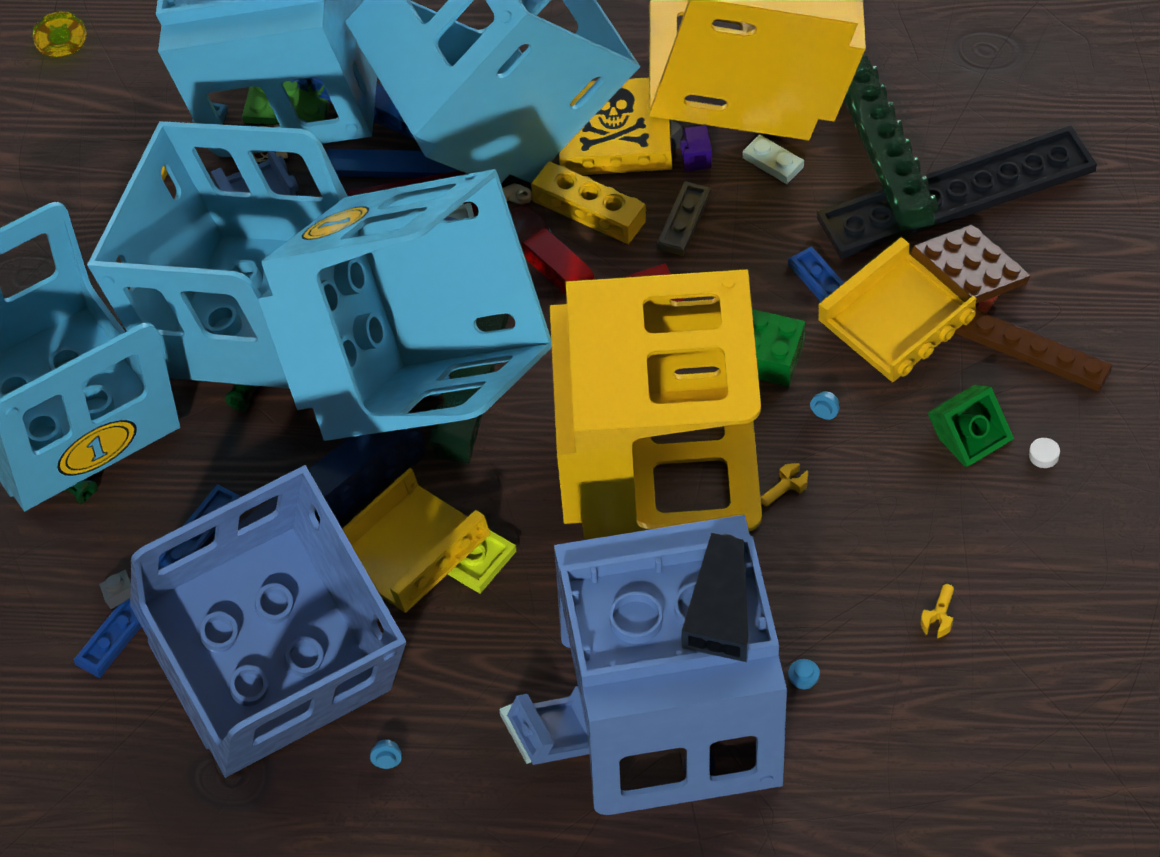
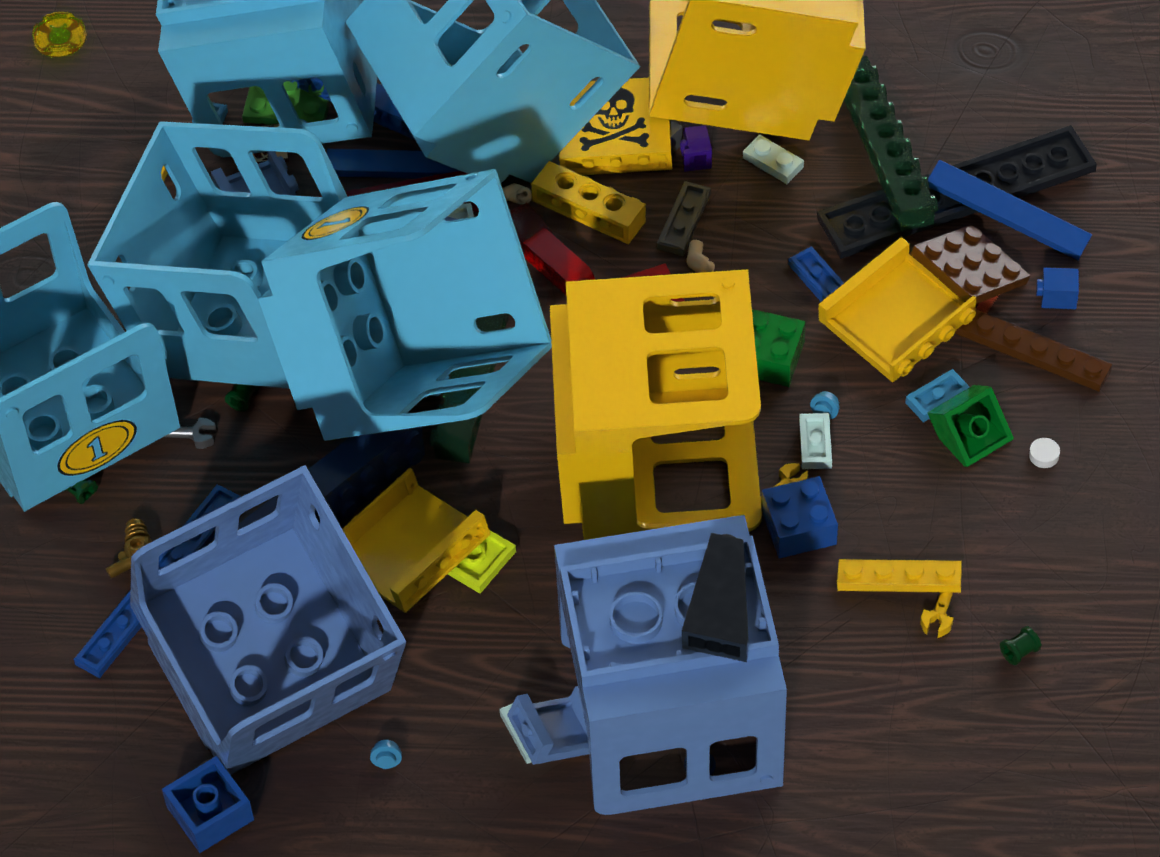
dark grey plate [99,569,131,609] -> none
dark azure plate [788,659,820,689] -> none
none -> pearl gold piece [106,518,152,579]
none -> blue brick [162,756,254,853]
none -> flat silver bar [164,418,217,449]
none -> tan arm [687,240,715,273]
none -> blue brick [761,476,838,558]
none -> light aqua plate [799,413,832,469]
none -> yellow plate [837,559,962,593]
none -> dark azure plate [905,369,969,423]
none -> blue tile [926,160,1092,261]
none -> dark green bush [1000,626,1042,665]
none -> blue brick [1036,268,1079,309]

